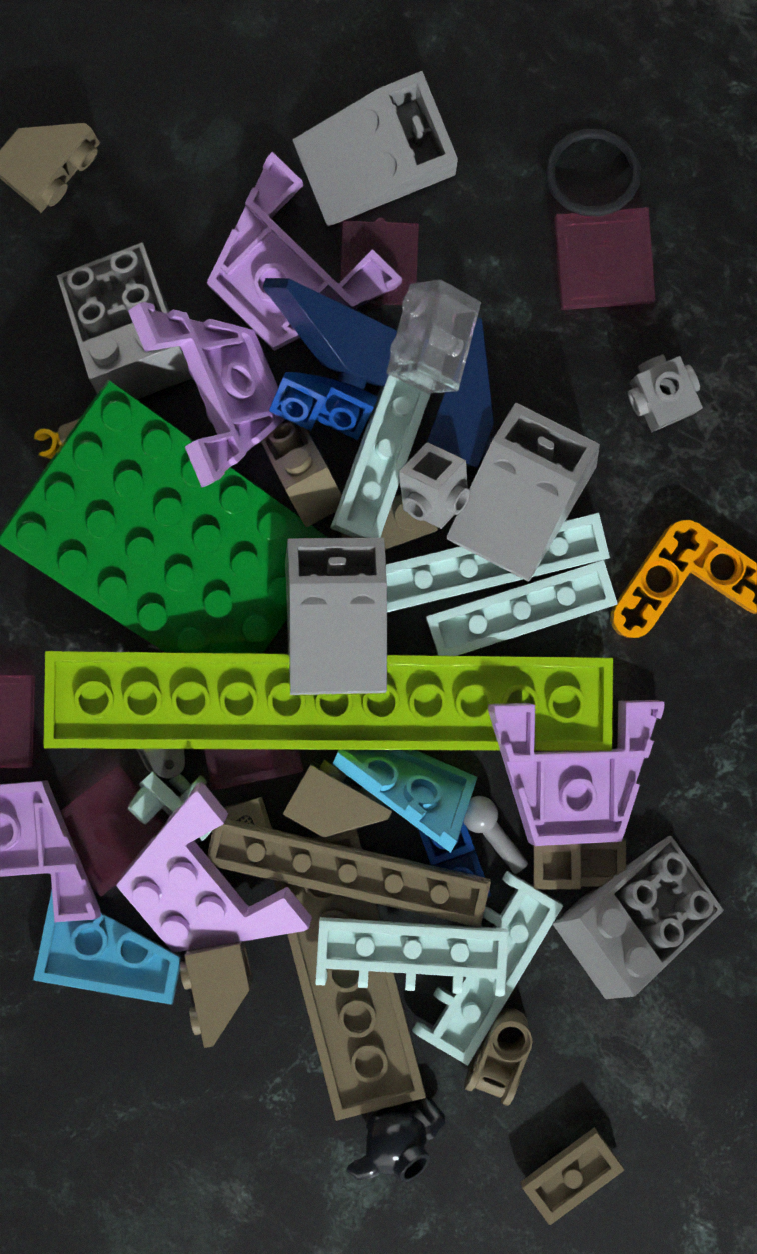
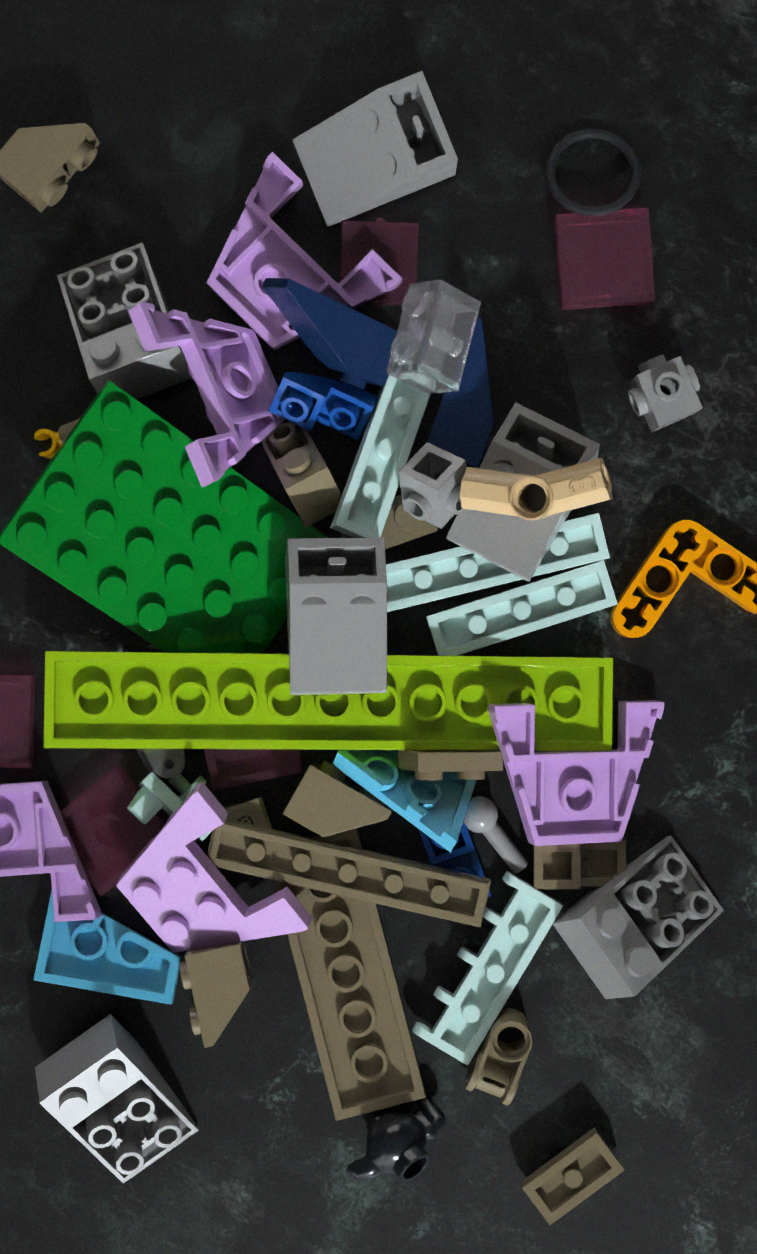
light aqua hinge [316,917,509,996] -> none
none -> light grey slope [35,1014,198,1184]
none -> dark tan plate [398,750,503,780]
none -> tan piece [459,458,613,520]

